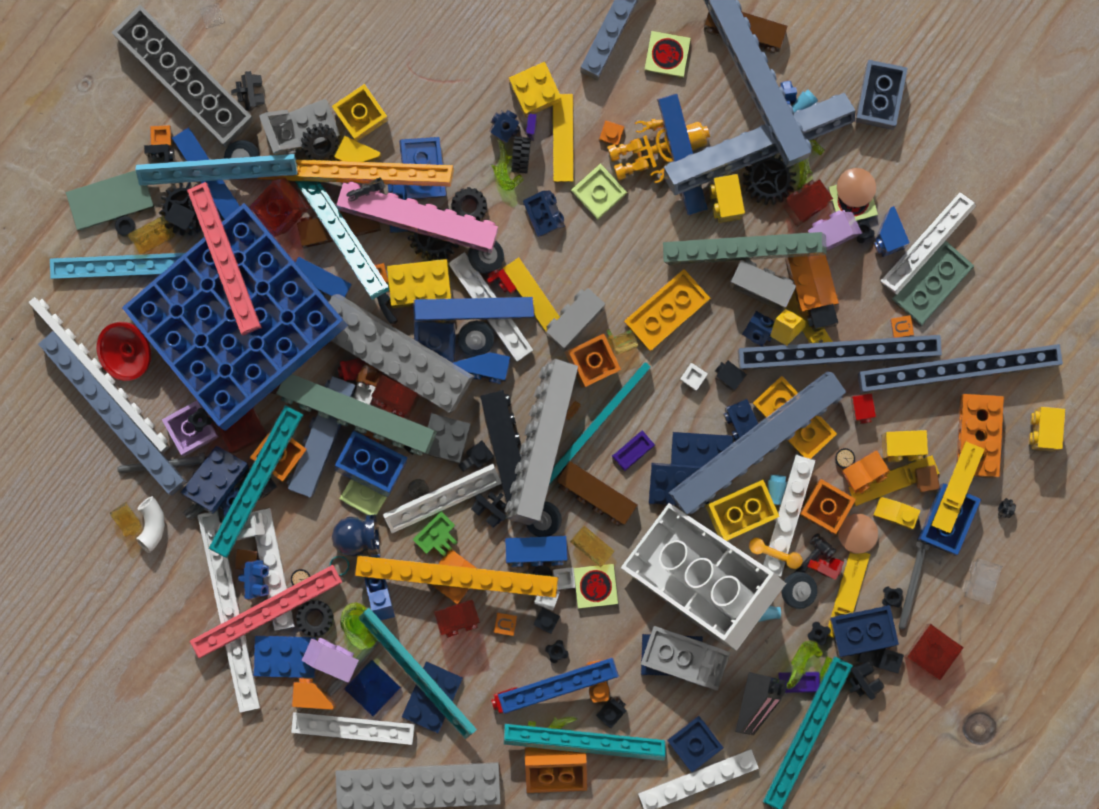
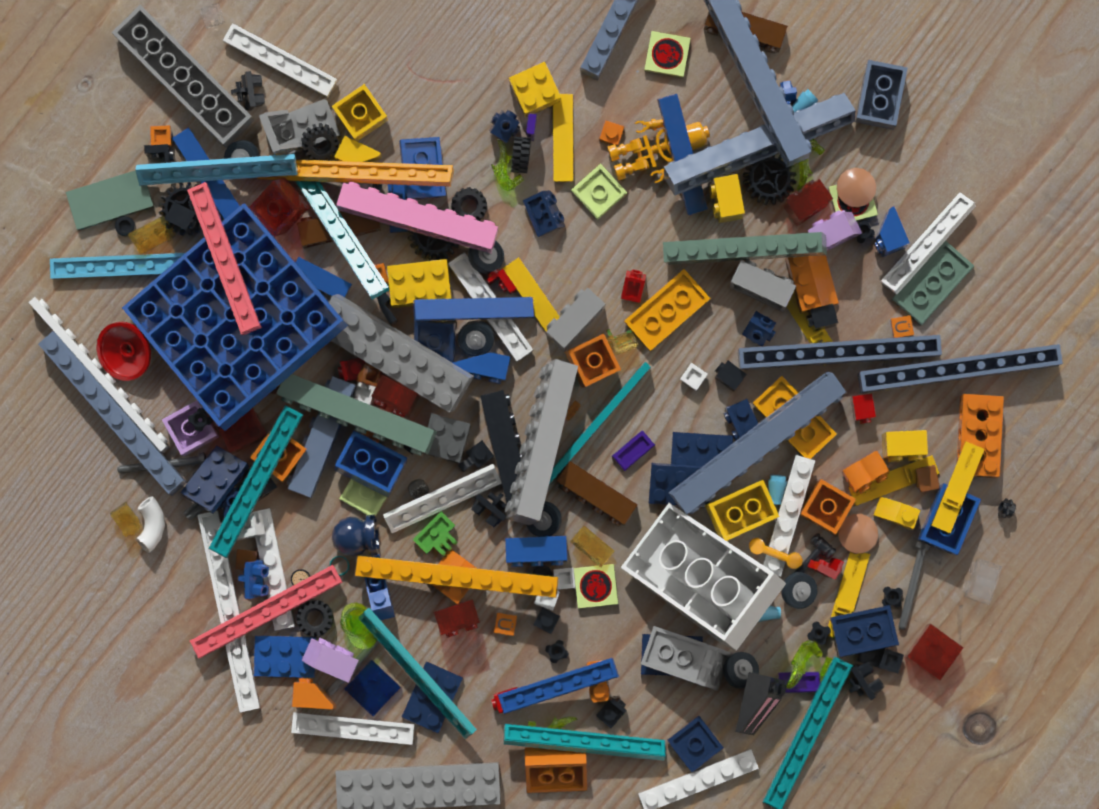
black piece [346,177,385,201] -> none
yellow slope [770,309,808,346] -> none
tile [835,448,855,469] -> none
yellow brick [1029,407,1065,452] -> none
none -> white plate [223,23,337,98]
none -> red bracket [621,269,646,303]
none -> black wheel [723,652,759,689]

